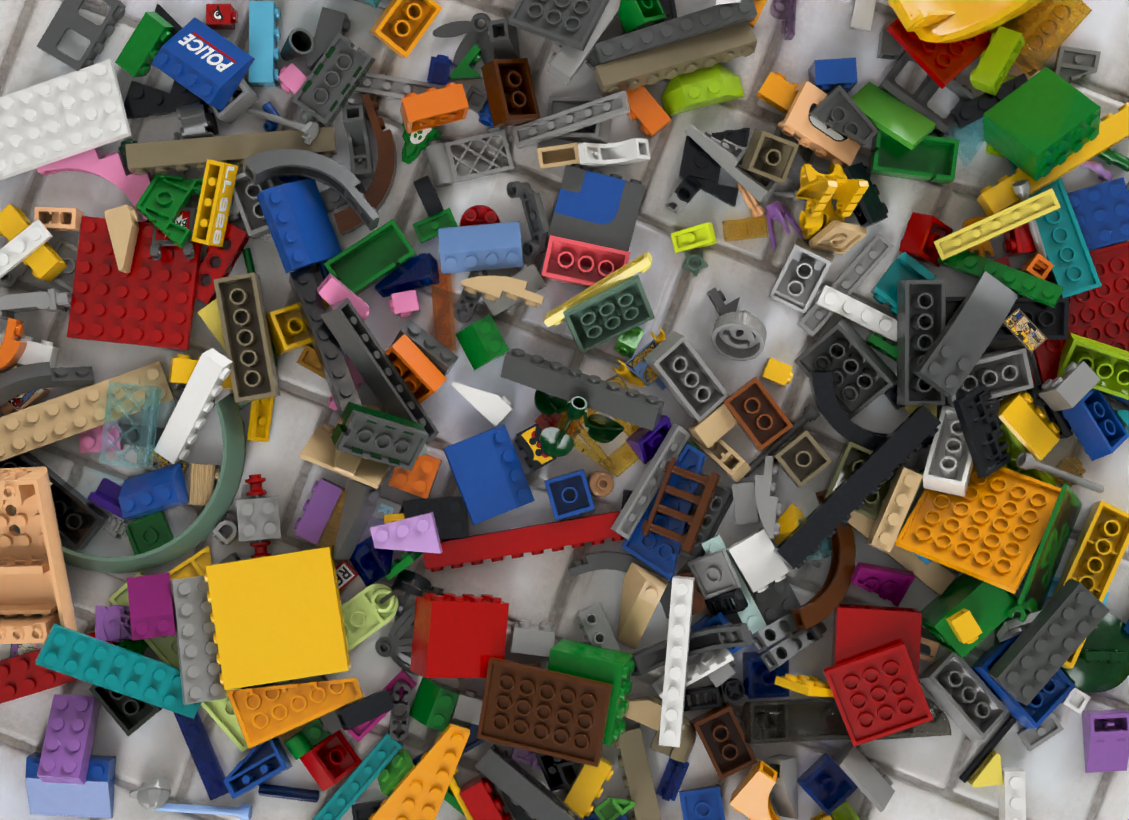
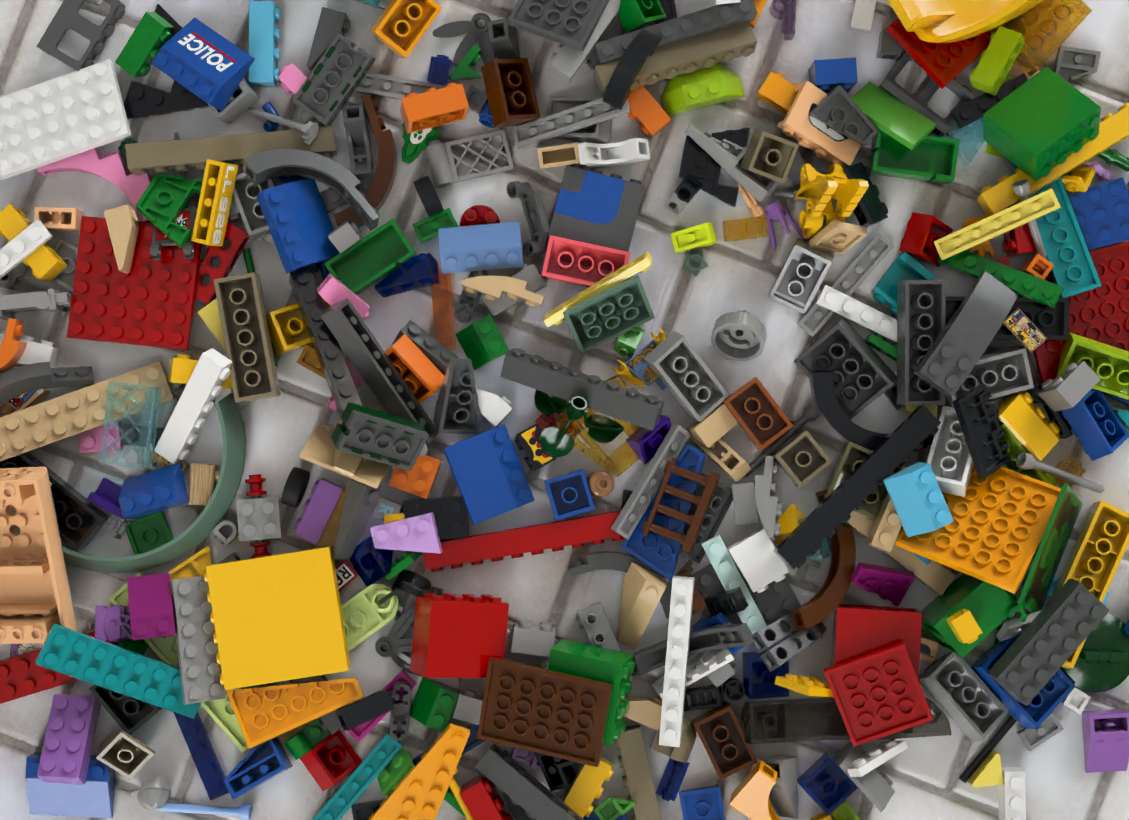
dark grey brick [176,100,219,139] -> none
red brick [206,4,238,30] -> none
yellow plate [247,397,274,442] -> none
dark blue axle [258,784,319,803] -> none
pearl dark grey piece [280,28,314,61] -> none
bright pink brick [389,290,421,318] -> none
light grey tile [687,548,741,600] -> none
dark grey slope [706,288,740,316] -> none
yellow brick [760,358,794,386] -> none
none -> dark tan slope [96,730,156,780]
none -> black tyre [281,467,310,508]
none -> light grey brick [328,220,361,253]
none -> dark grey wedge [433,358,481,434]
none -> black slope [603,29,662,110]
none -> white wing [847,739,908,777]
none -> medium azure slope [883,462,954,537]
none -> yellow bracket [1061,166,1096,192]

